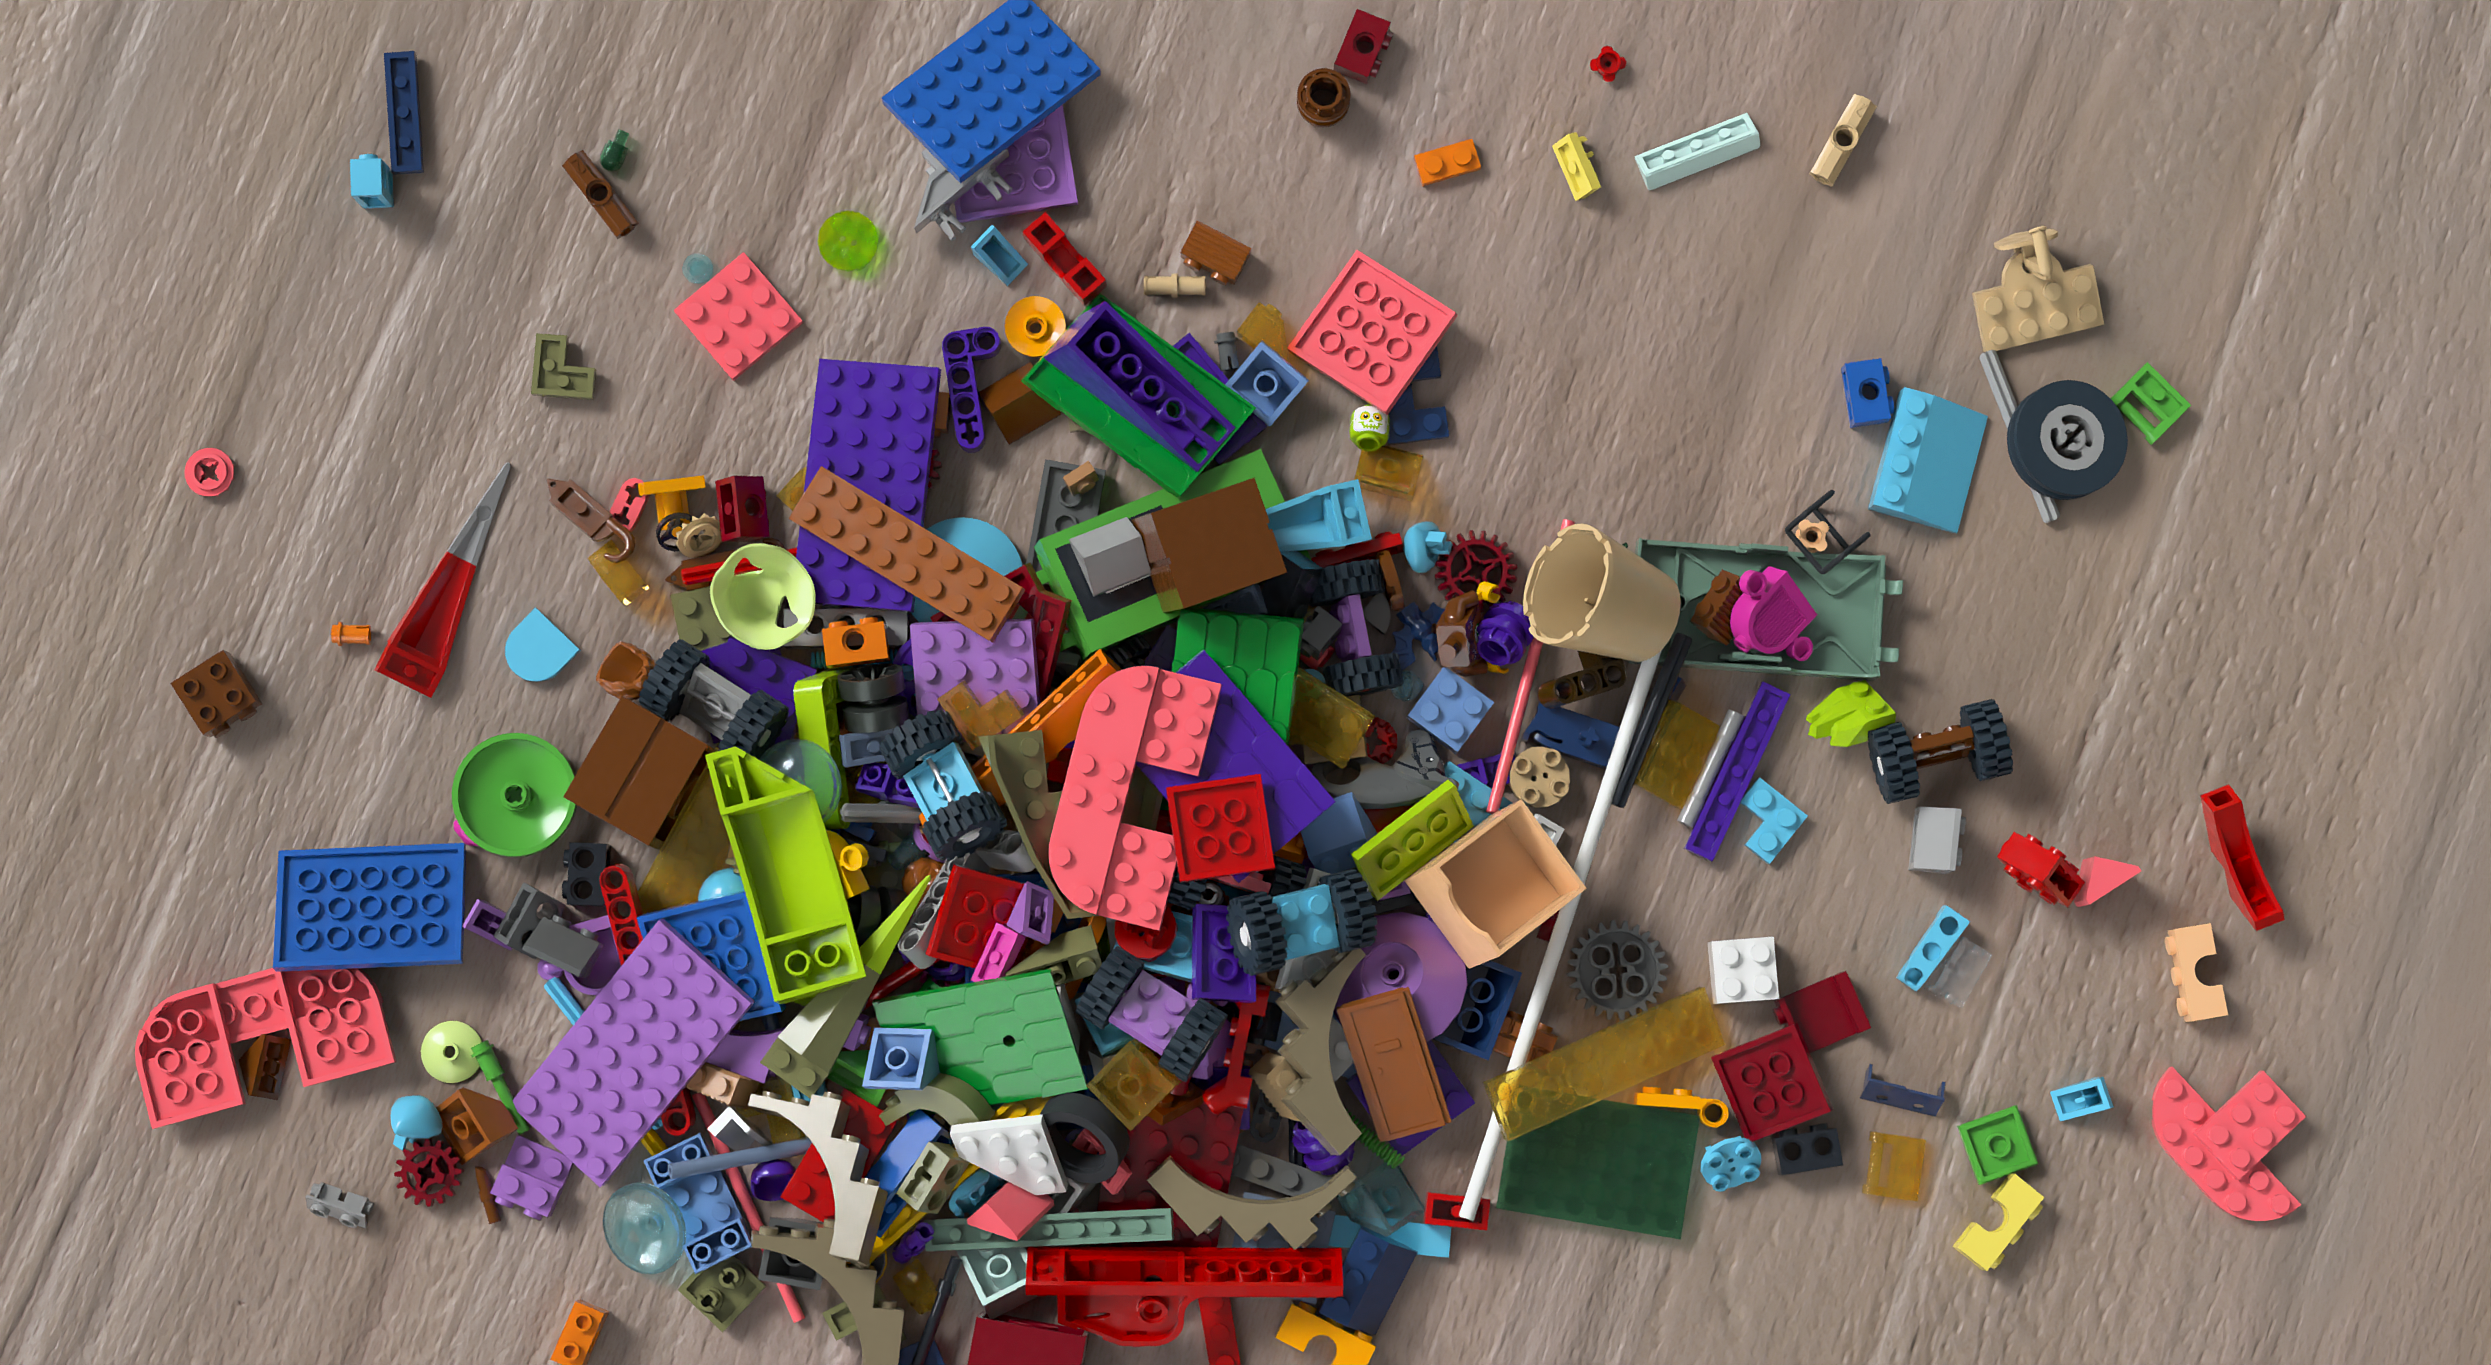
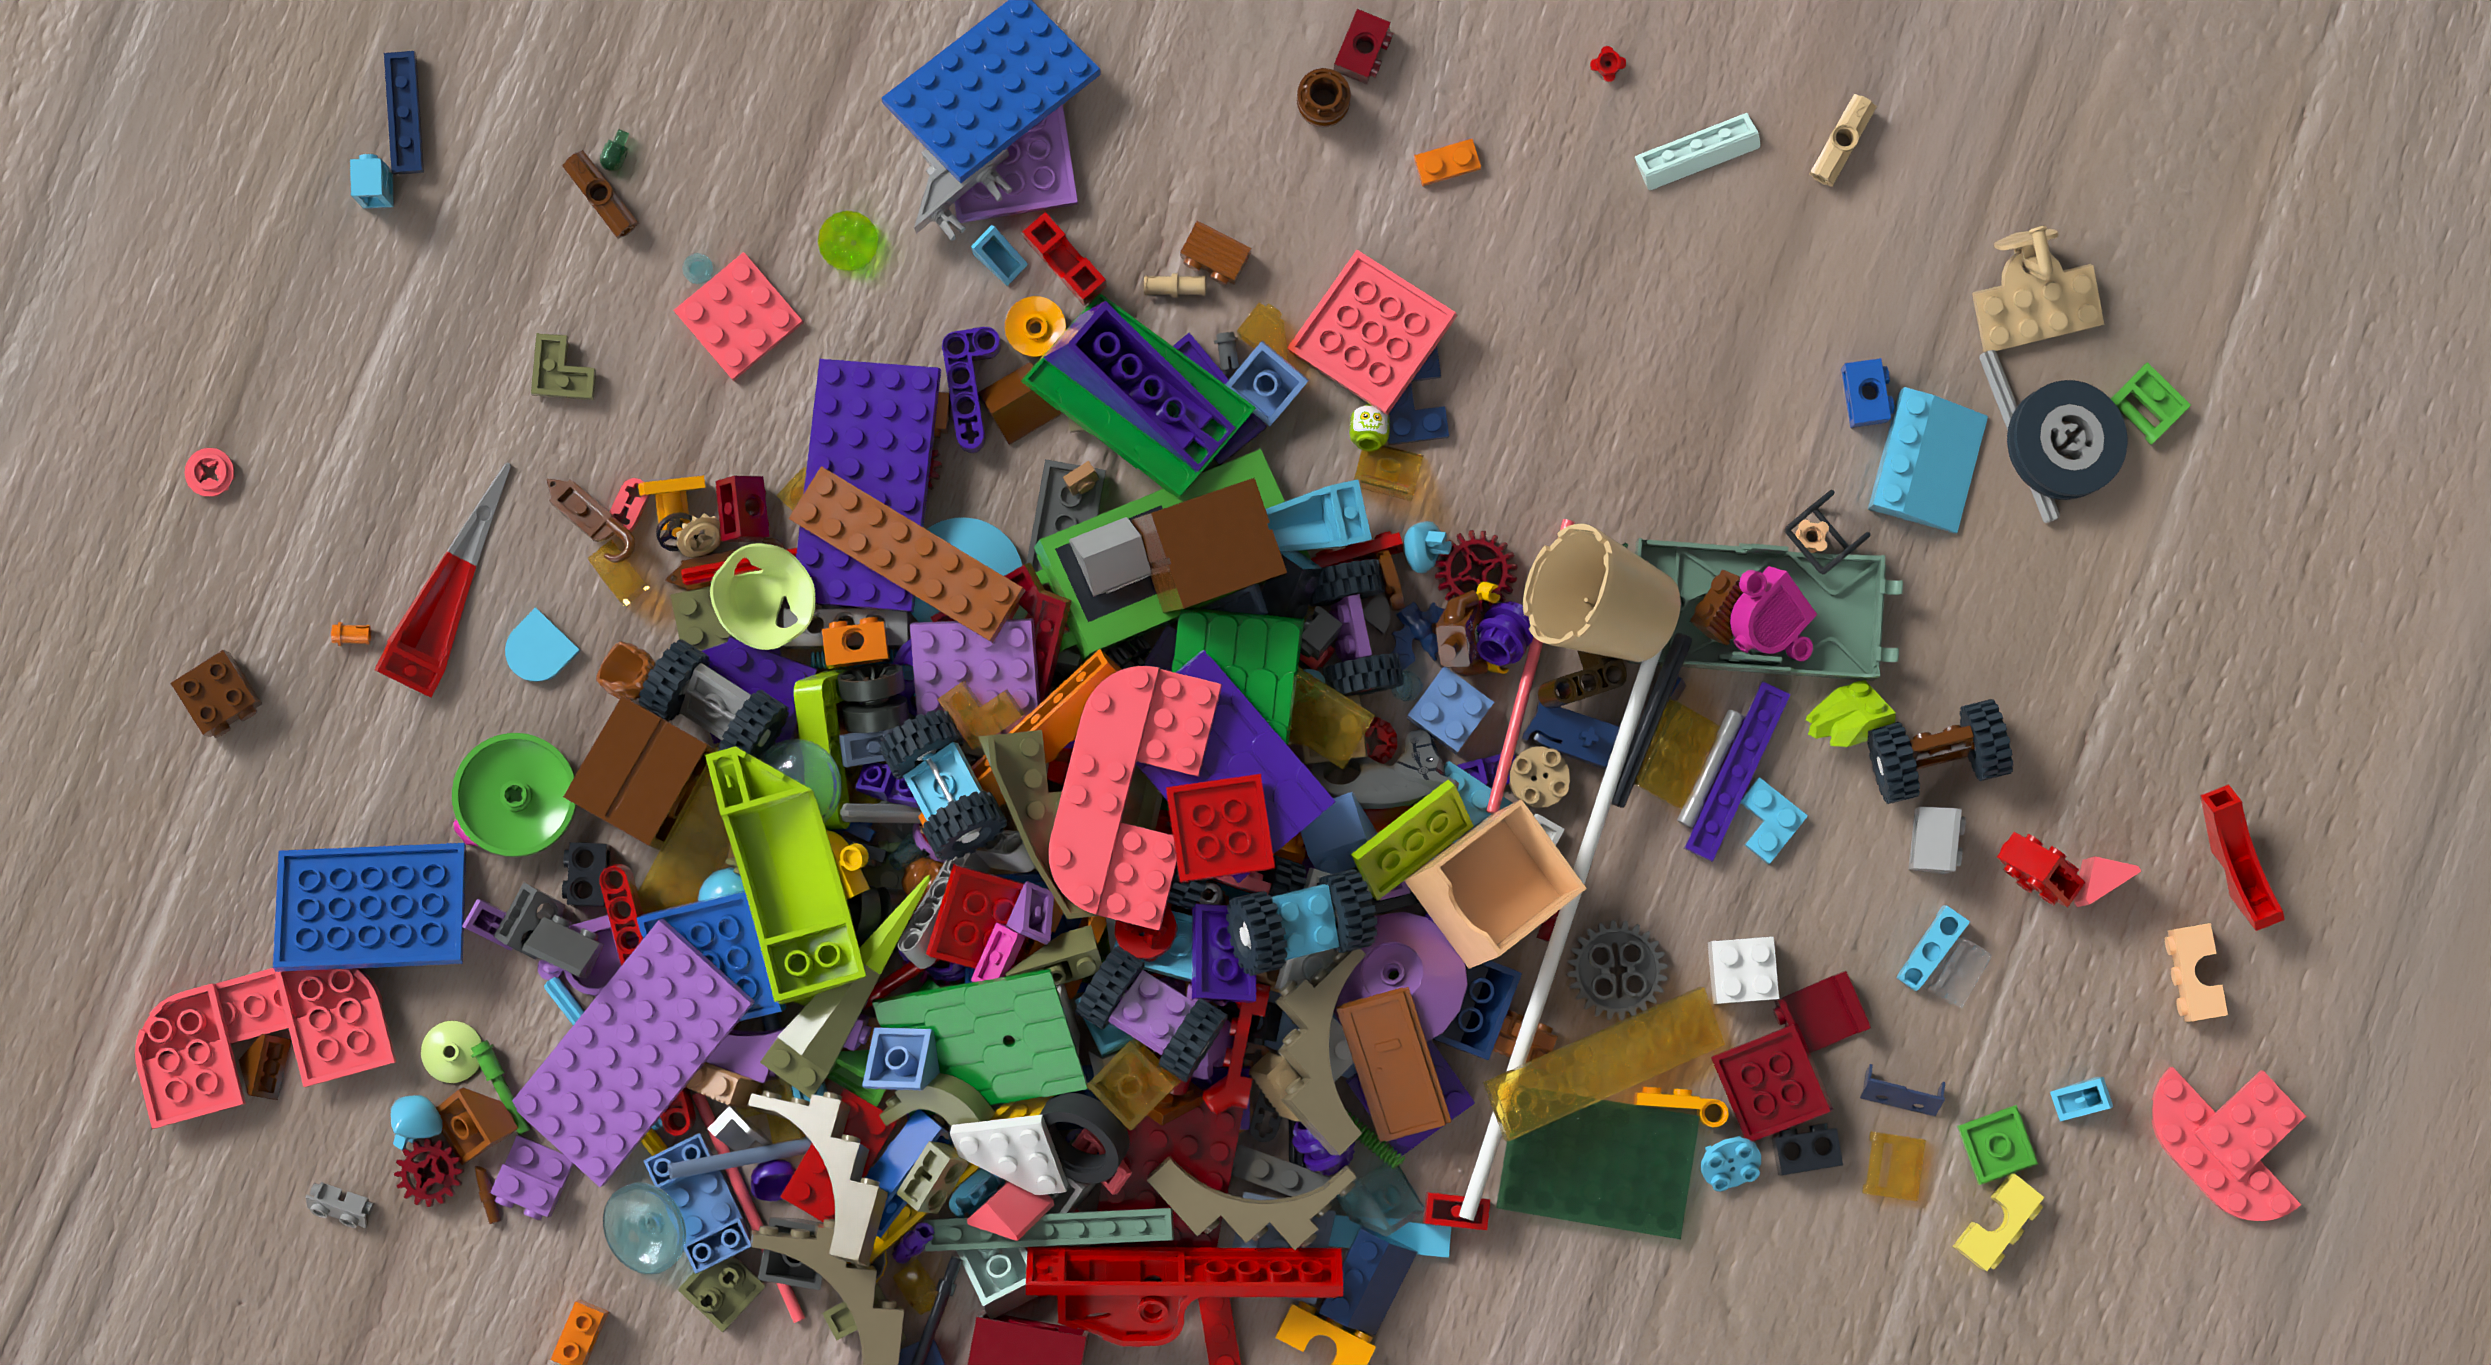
light yellow plate [1552,132,1601,201] -> none

